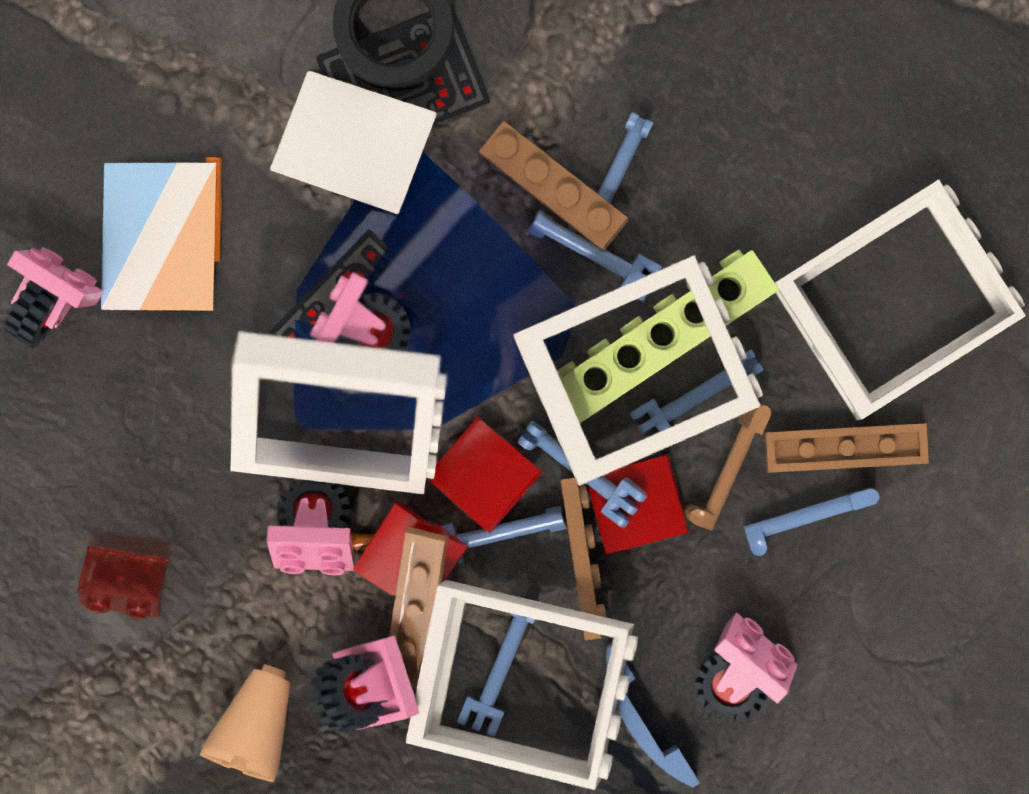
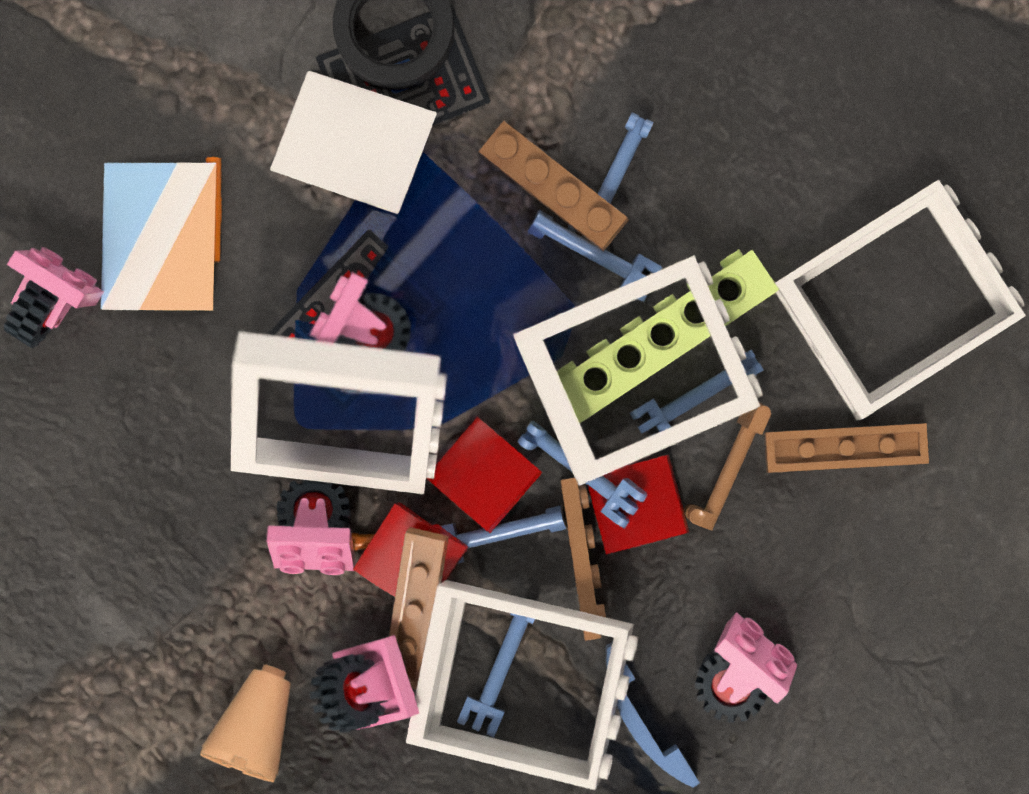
clear red bracket [77,546,168,620] -> none
medium blue hinge [744,488,879,556] -> none

